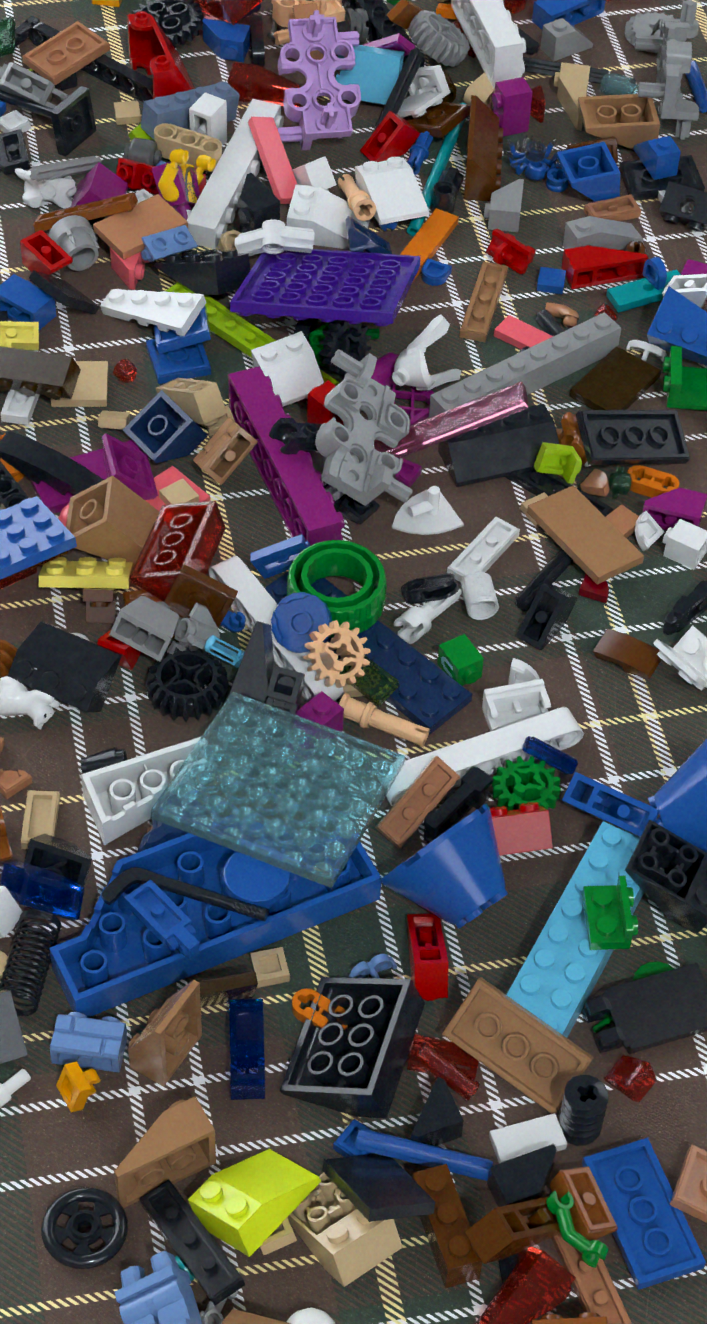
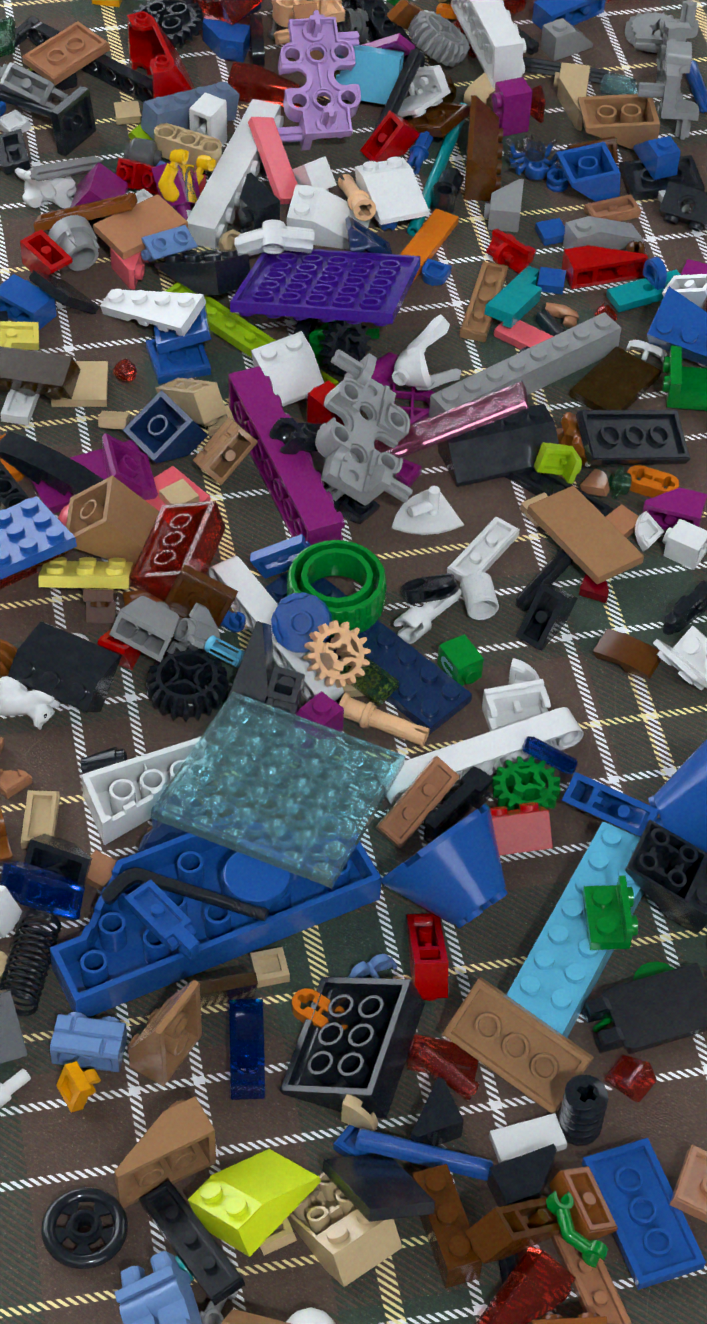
none -> nougat tile [86,850,117,891]
none -> tan tile [341,1094,378,1131]
none -> teal piece [484,265,542,328]
none -> blue tile [535,218,565,246]

